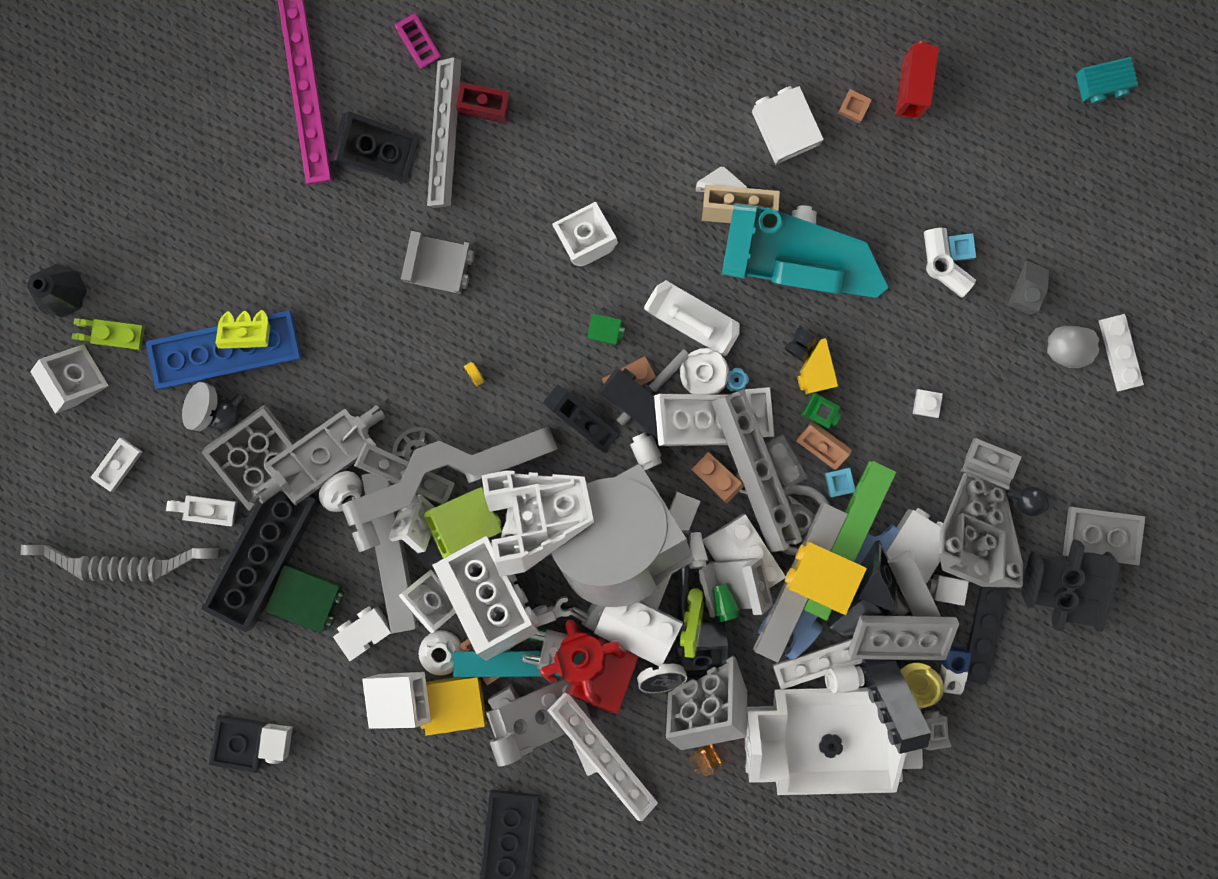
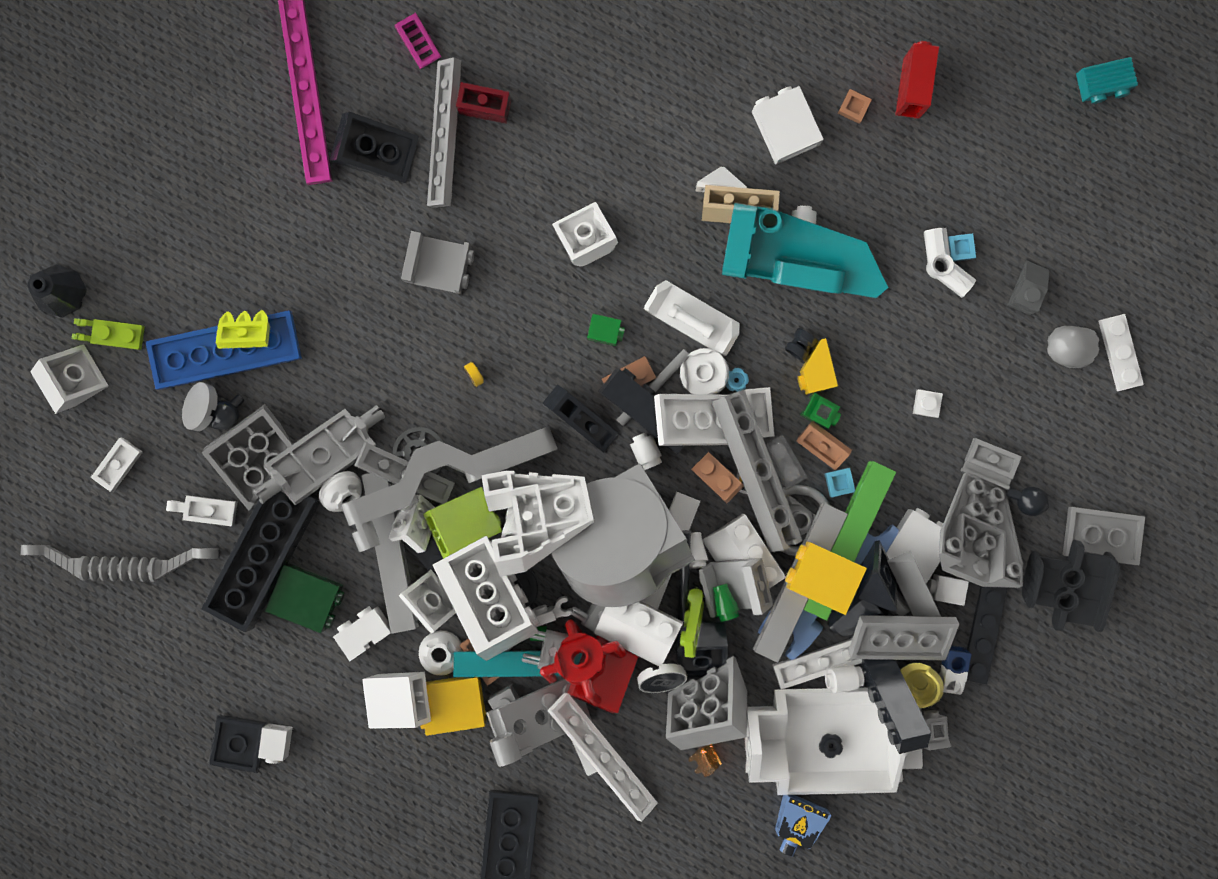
none -> torso [775,795,831,857]

